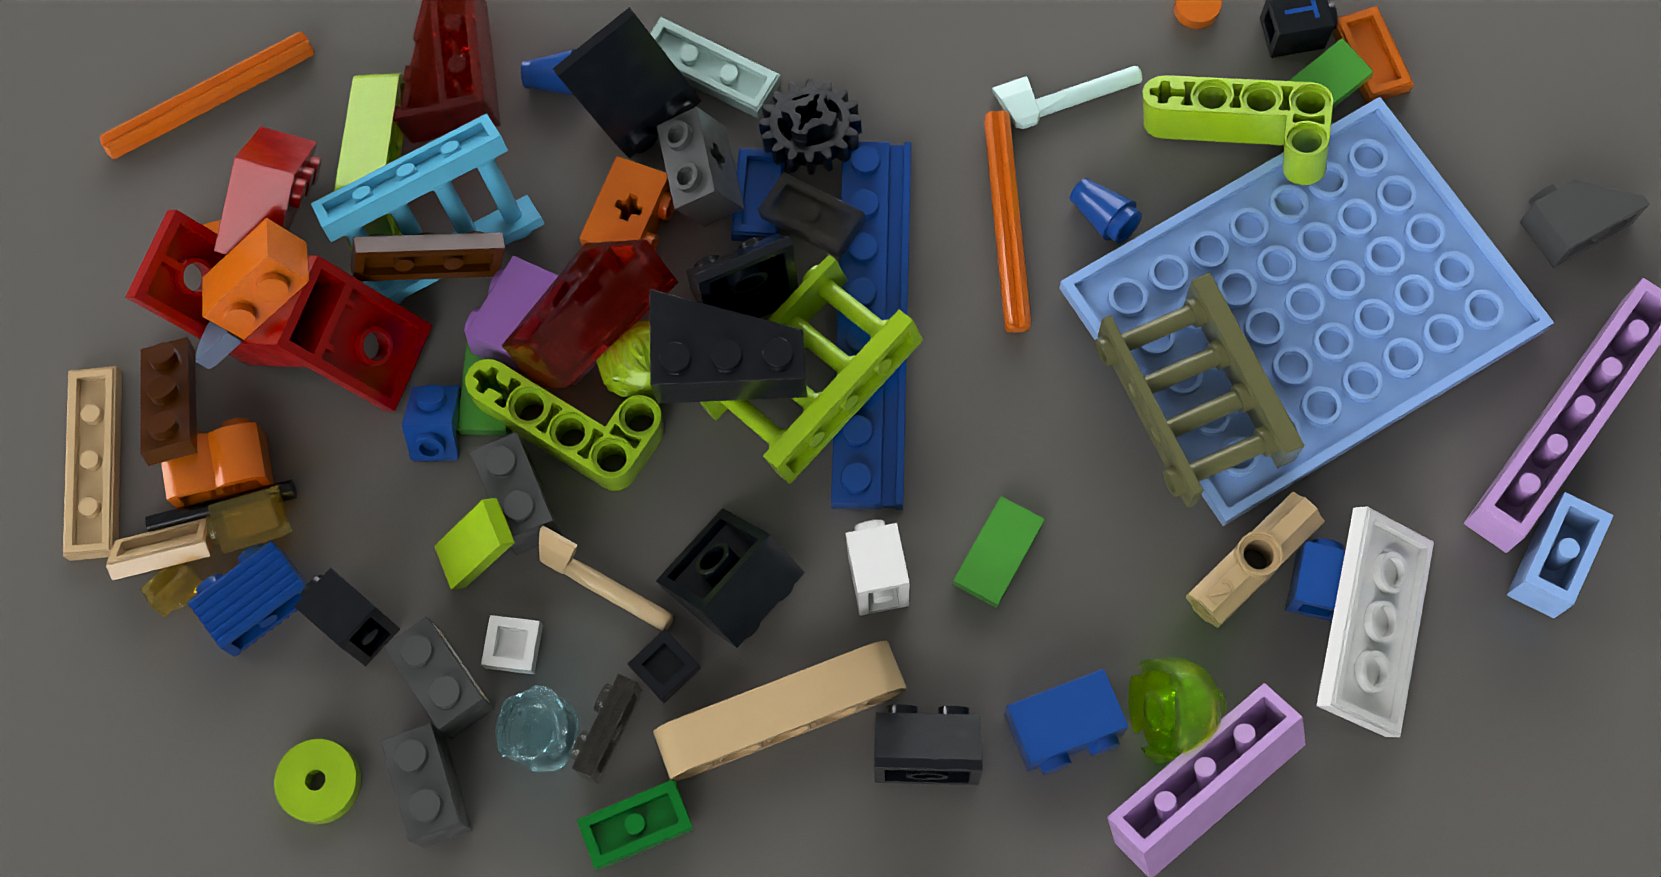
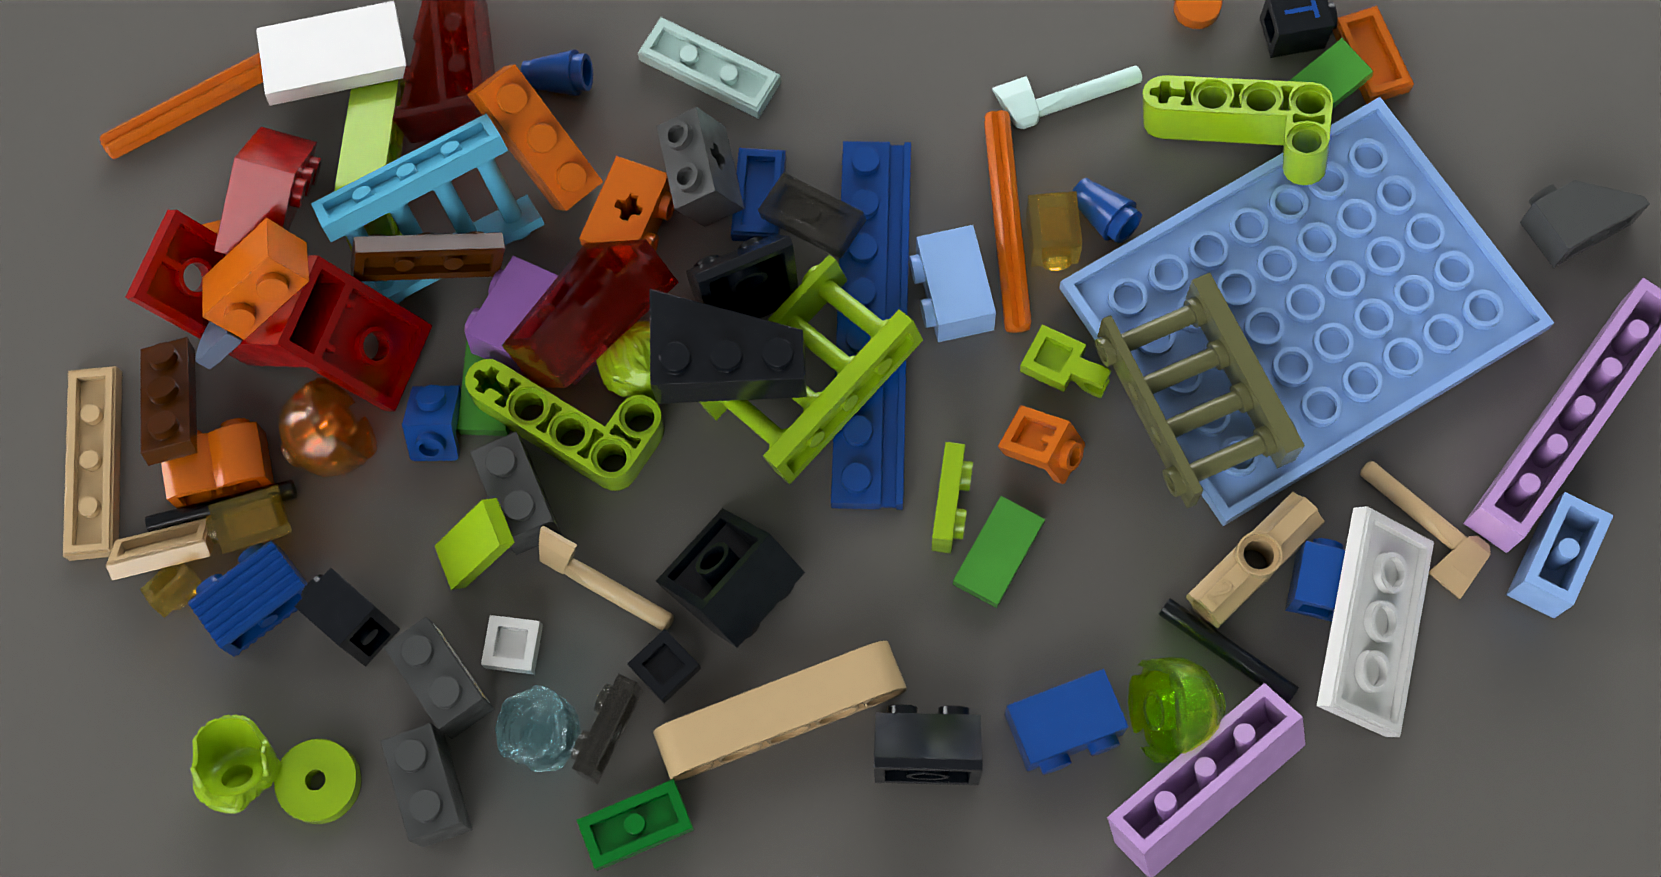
black slope [553,7,702,159] -> none
black gear [759,79,862,175] -> none
white brick [846,520,910,616] -> none
none -> lime hair [190,714,281,814]
none -> white tile [256,1,410,106]
none -> clear orange cylinder [279,377,377,477]
none -> orange brick [467,64,603,211]
none -> light blue brick [909,225,996,342]
none -> lime plate [931,442,973,553]
none -> orange bracket [998,405,1085,484]
none -> lime plate [1020,324,1111,398]
none -> clear yellow brick [1026,191,1082,271]
none -> black bar [1158,598,1299,703]
none -> tan piece [1360,461,1491,600]

